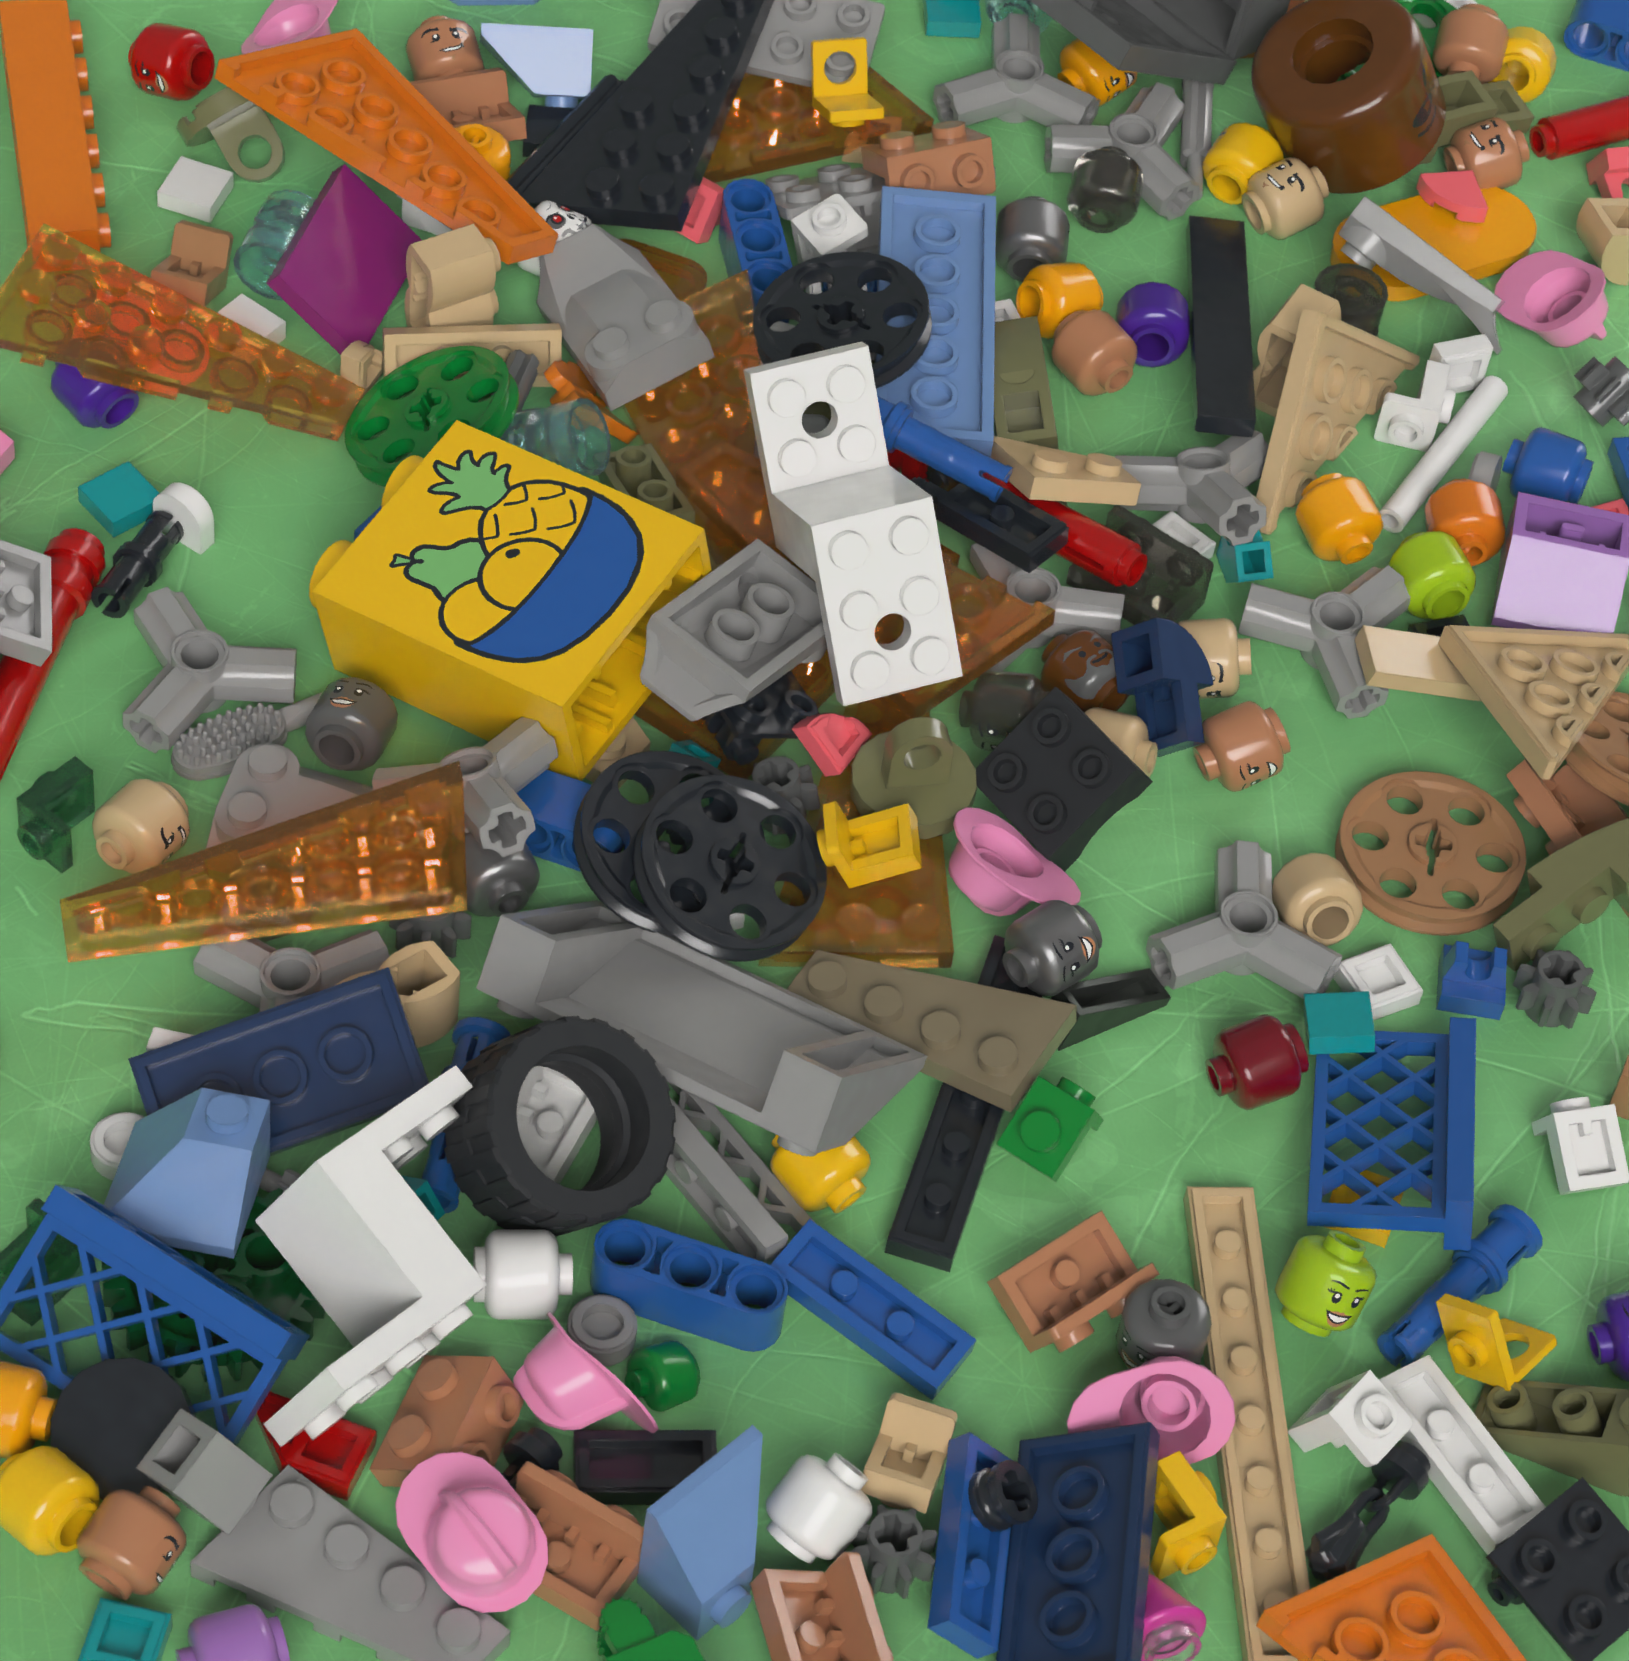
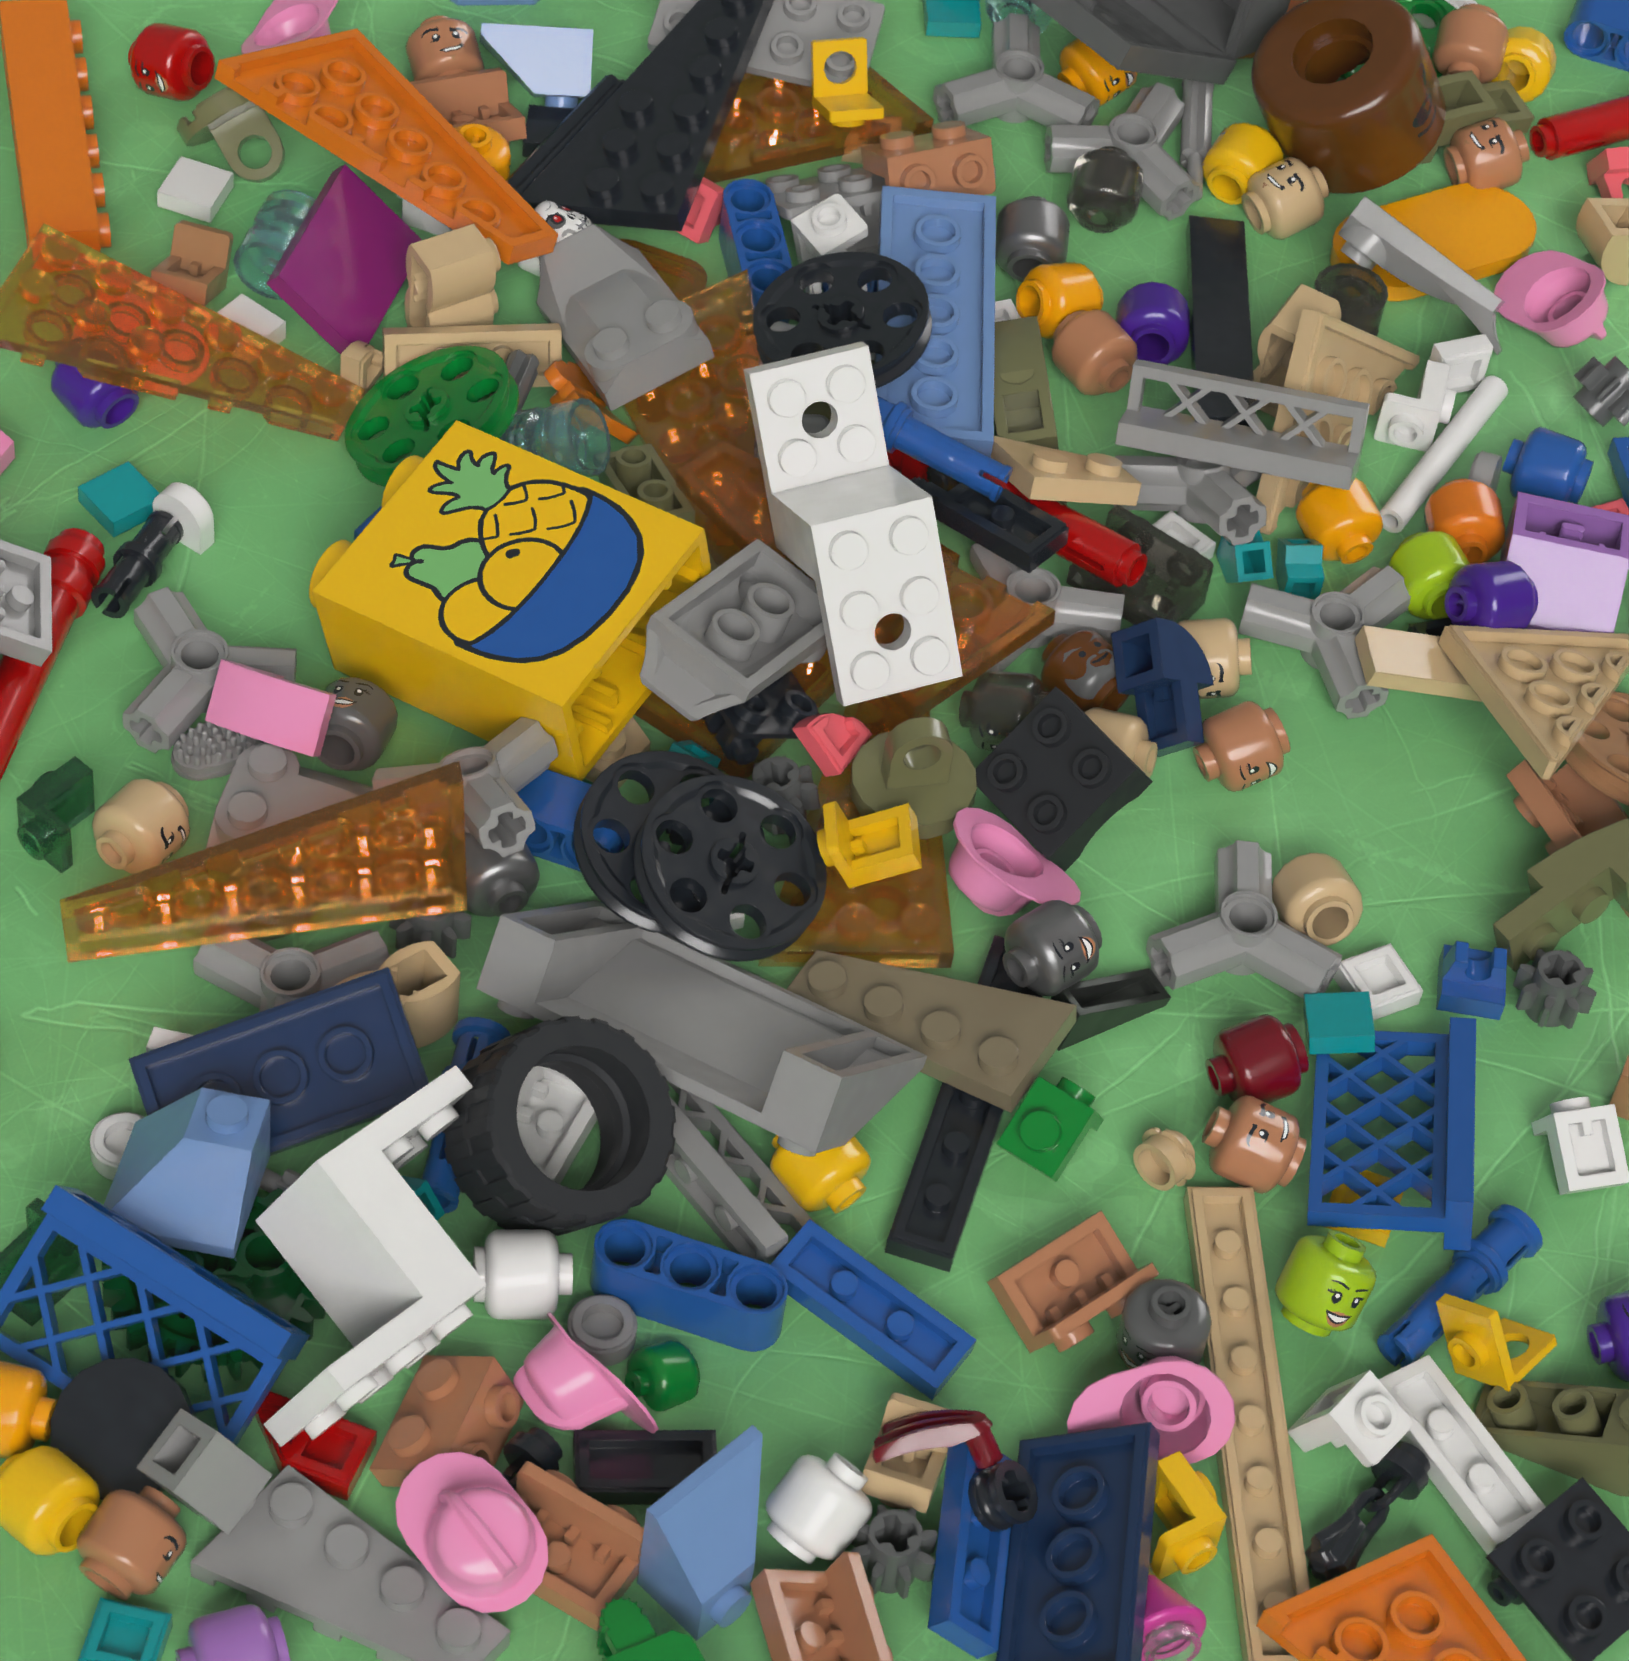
medium nougat wedge [1335,771,1526,936] -> none
coral tile [1416,170,1488,223] -> none
none -> bright pink slope [205,659,337,757]
none -> dark red piece [872,1410,1003,1469]
none -> light grey fence [1115,359,1370,490]
none -> tan plate [1133,1127,1196,1191]
none -> nougat head [1202,1095,1307,1194]
none -> teal piece [1276,538,1325,600]
none -> dark purple head [1445,561,1538,629]

